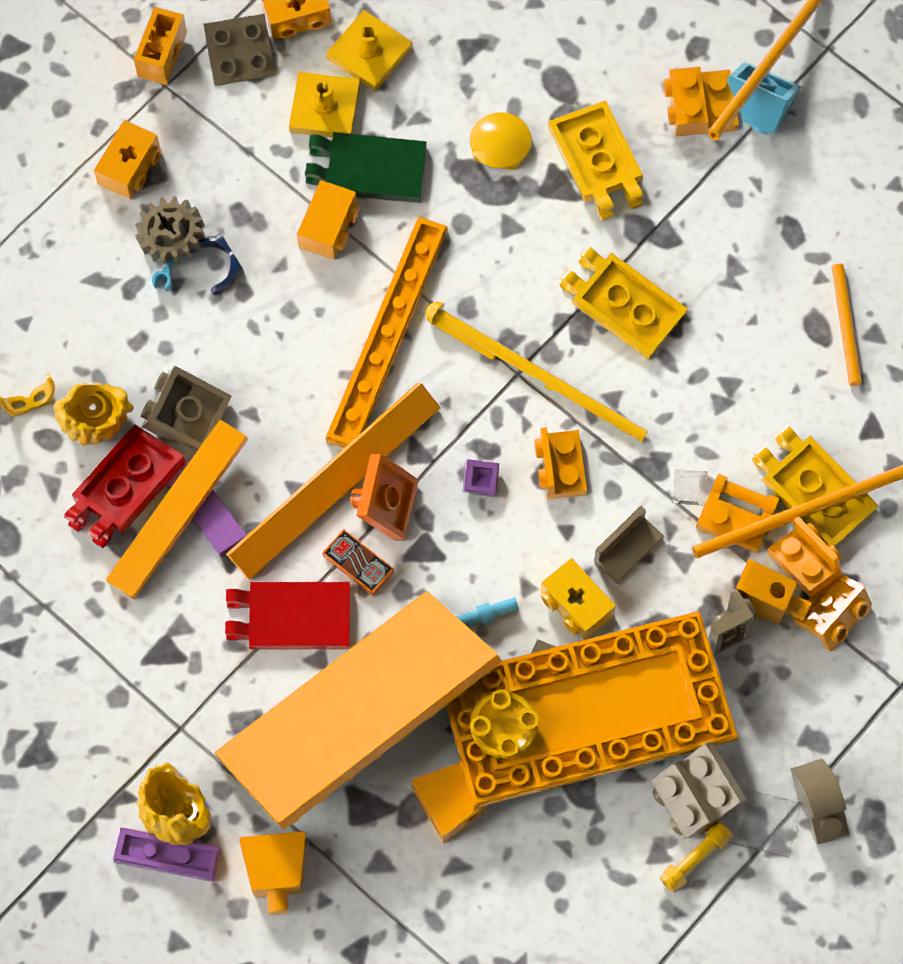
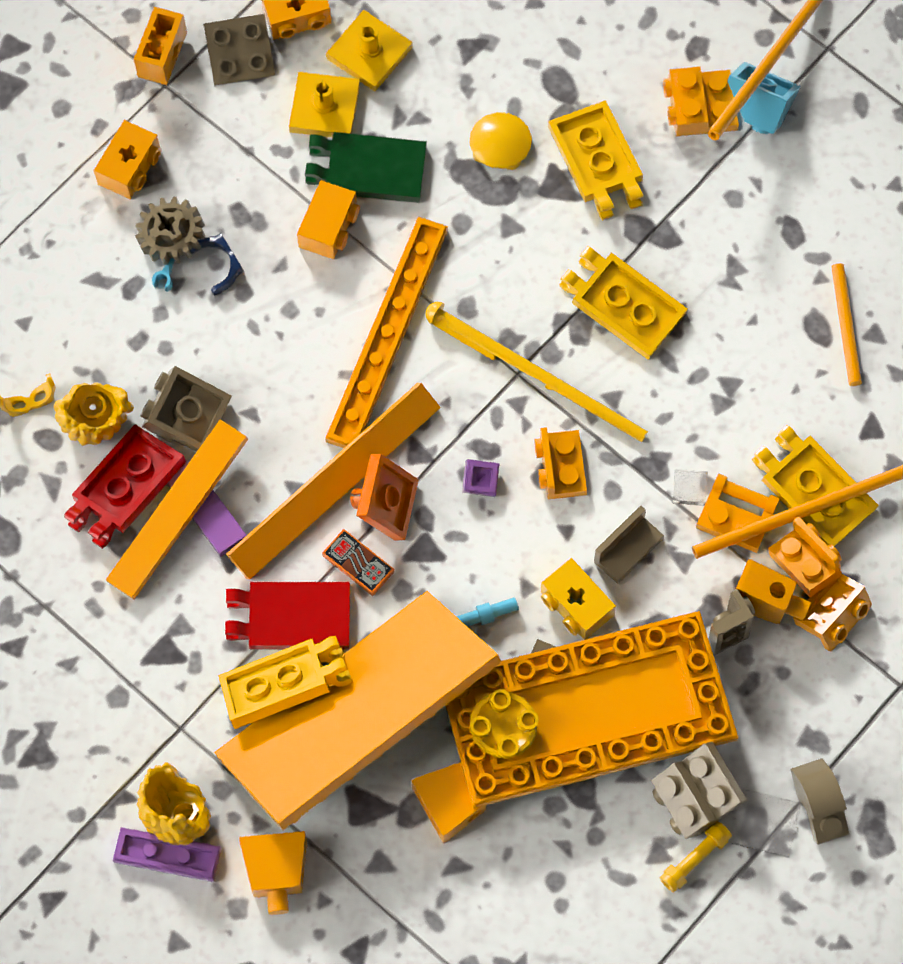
none -> yellow tile [218,636,352,729]

